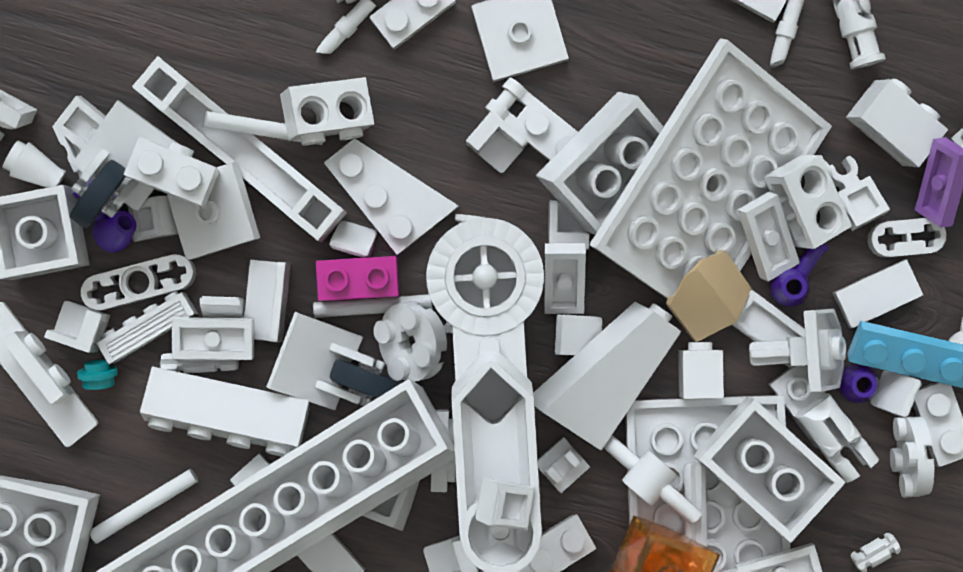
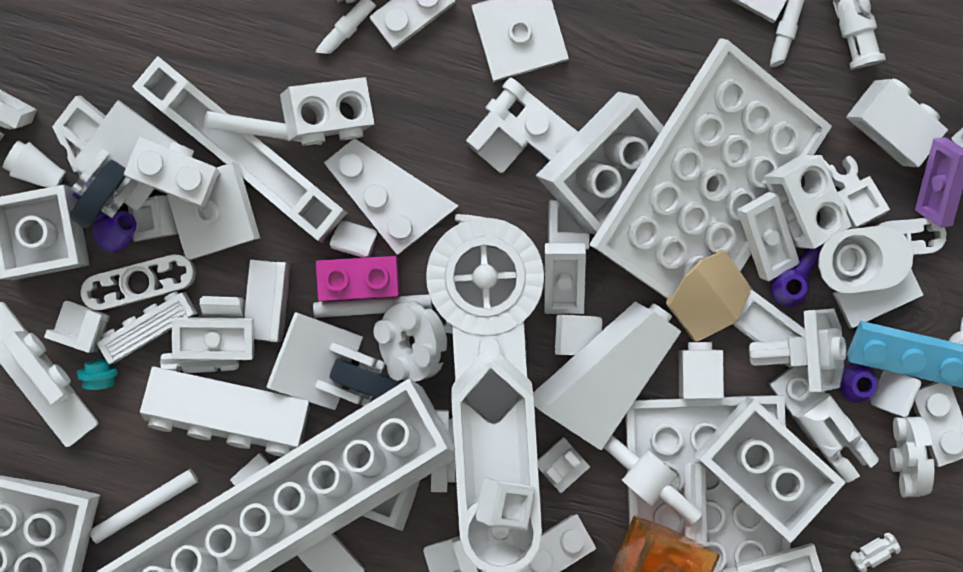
none -> white piece [818,226,913,293]

